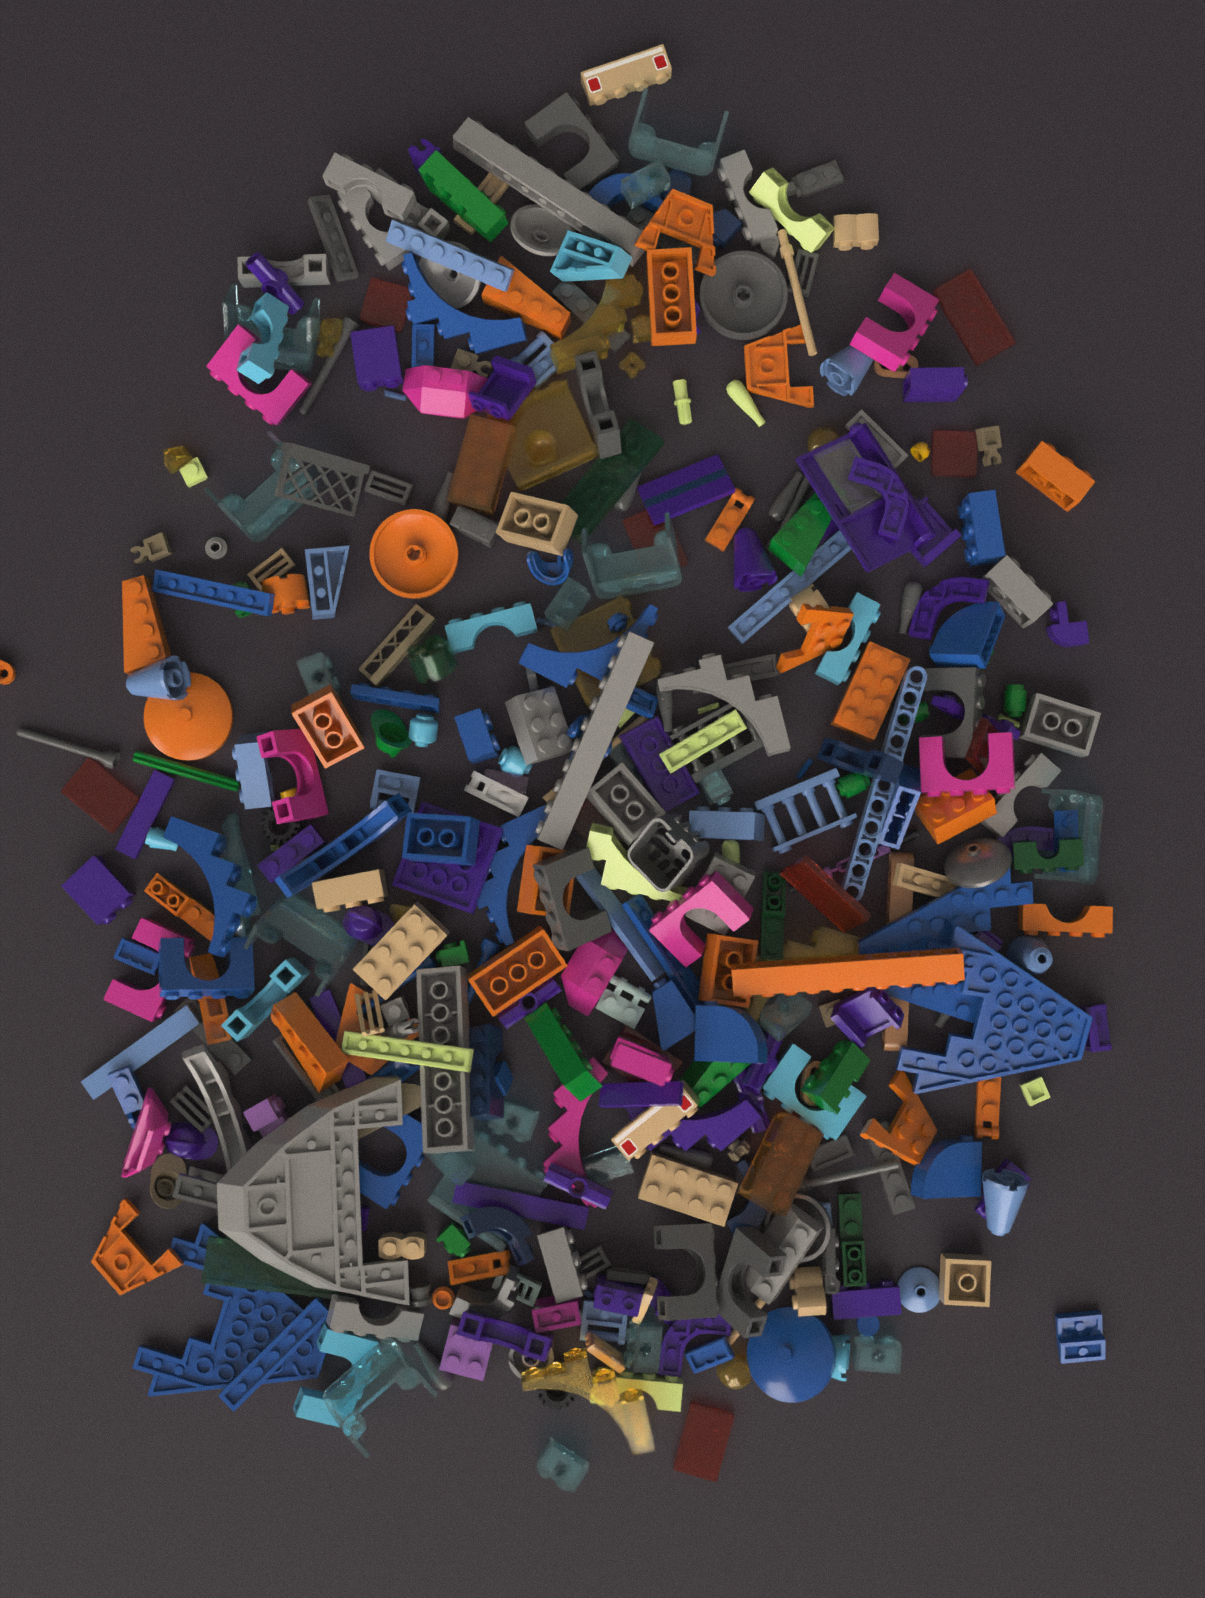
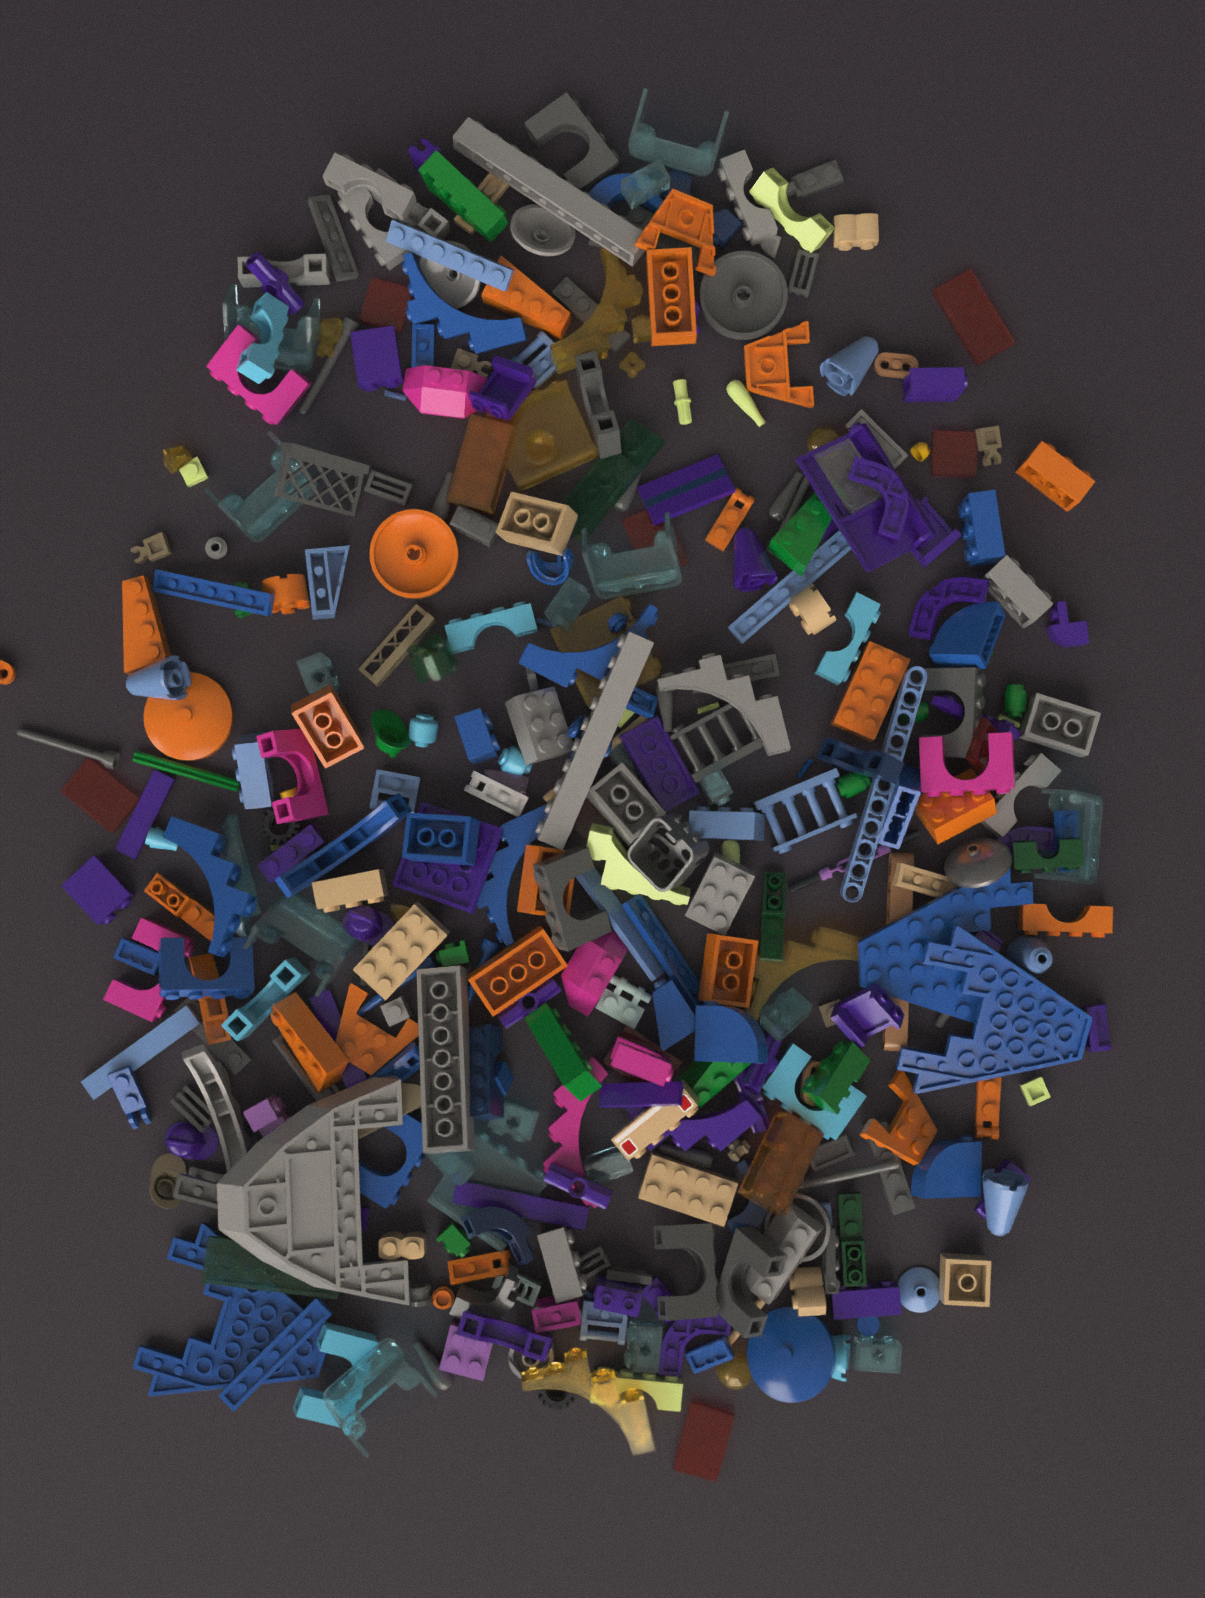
orange wing [91,1198,185,1295] -> none
dark pink wedge [121,1087,171,1178] -> none
tan tile [247,548,296,591] -> none
light grey arch [326,1294,424,1343] -> none
yellowish green tile [341,1031,474,1072] -> none
blue plate [350,683,441,713] -> none
tan tile [354,990,385,1037] -> none
light grey pin [381,1018,421,1039] -> none
clear light blue brick [536,1438,589,1493] -> none
medium azure wedge [550,230,632,282] -> none
tan brick [581,44,672,106] -> none
tan tile [585,1331,625,1374] -> none
tan tile [632,1277,658,1324] -> none
dark pink arch [649,870,754,967] -> none
yellowish green tile [659,709,747,774] -> none
orange brick [731,948,965,999] -> none
orange wing [776,603,854,673] -> none
tan bar [777,229,817,356] -> none
clear red tile [780,855,871,933] -> none
dark pink arch [849,273,939,372] -> none
dark grey piece [898,581,922,635] -> none
blue slope [1055,1310,1106,1364] -> none

